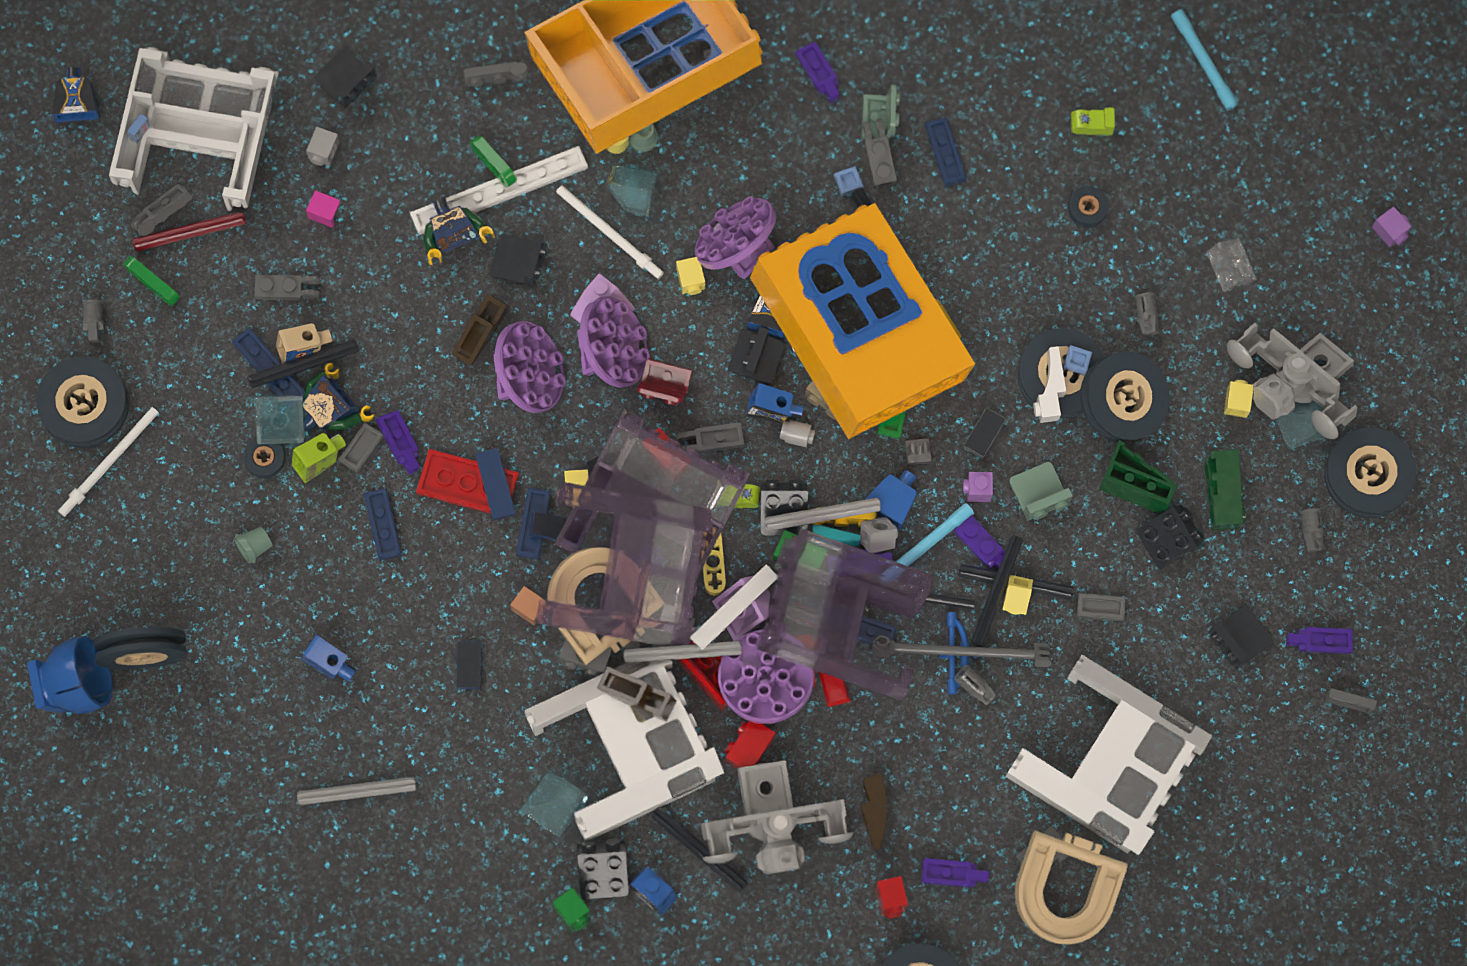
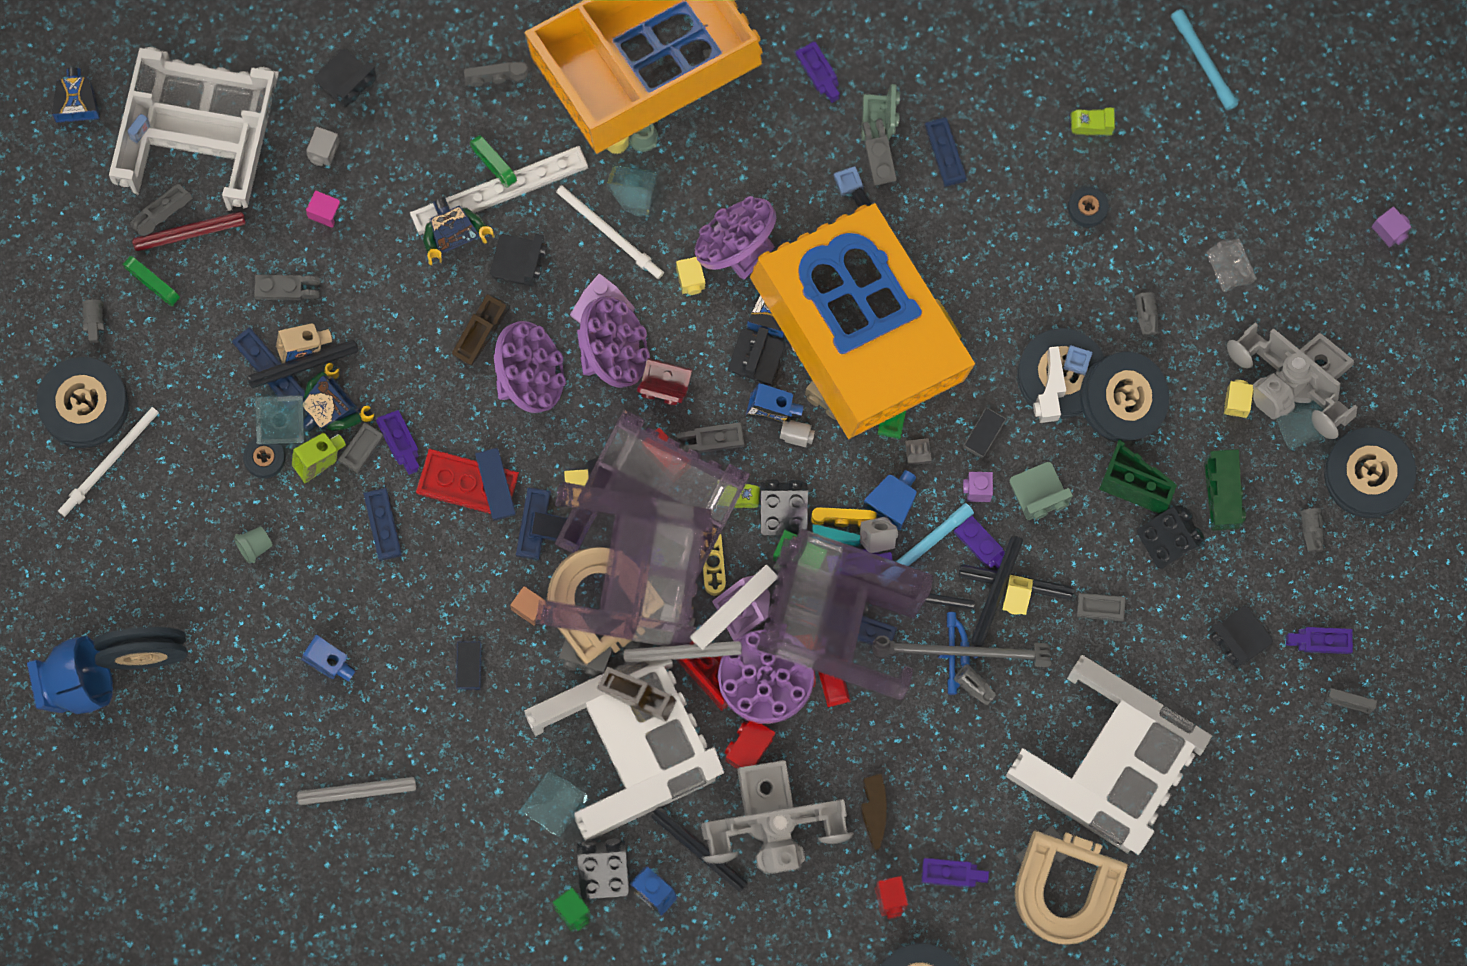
light grey axle [765,498,881,531] -> none

